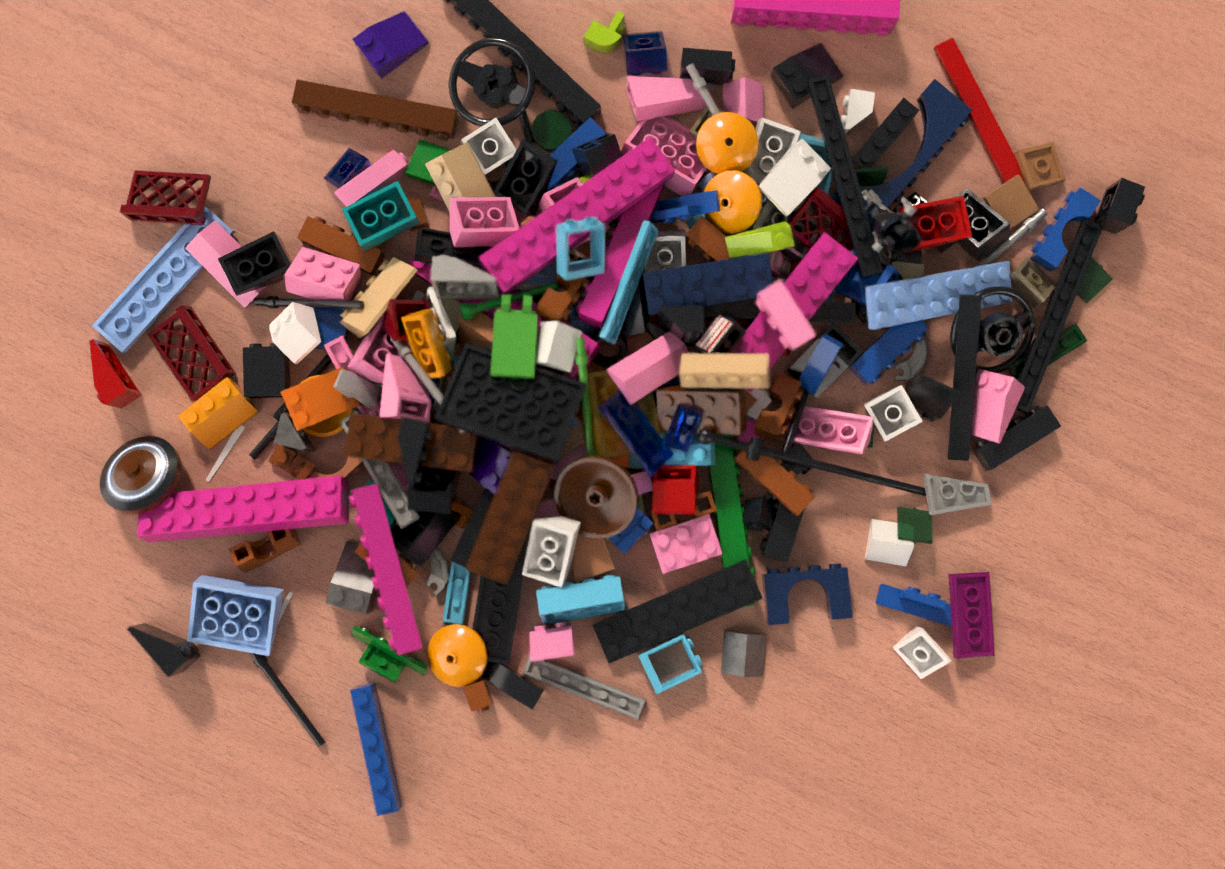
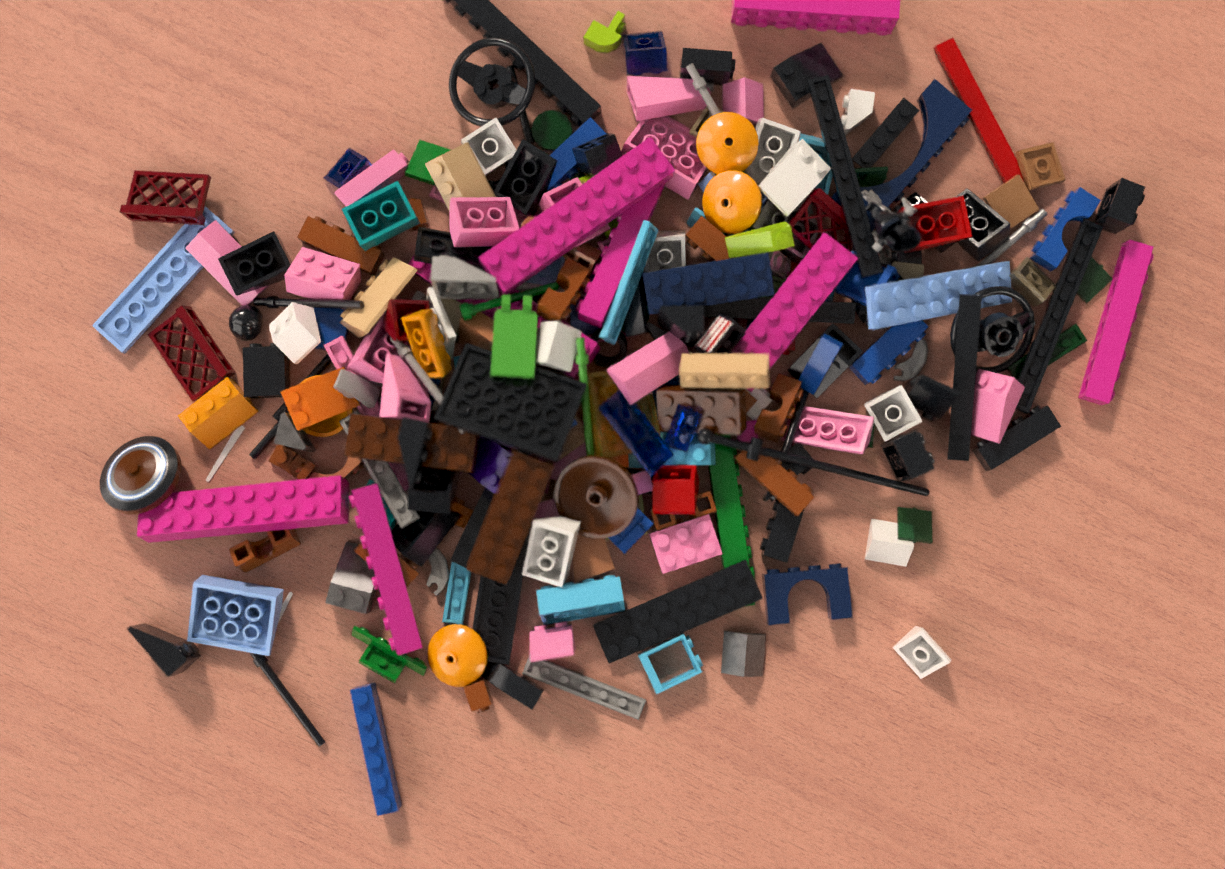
red slope [89,339,142,409] -> none
reddish brown brick [292,79,459,140] -> none
dark purple slope [353,11,429,79] -> none
medium azure window [556,217,605,280] -> none
blue bracket [650,190,720,224] -> none
black brick [742,497,774,532] -> none
bright pink brick [755,280,815,351] -> none
blue bracket [875,584,952,627] -> none
light grey wing [923,474,992,515] -> none
magenta tile [948,572,995,659] -> none
none -> black hair [229,305,263,341]
none -> black brick [880,430,935,482]
none -> dark pink brick [1078,240,1154,405]

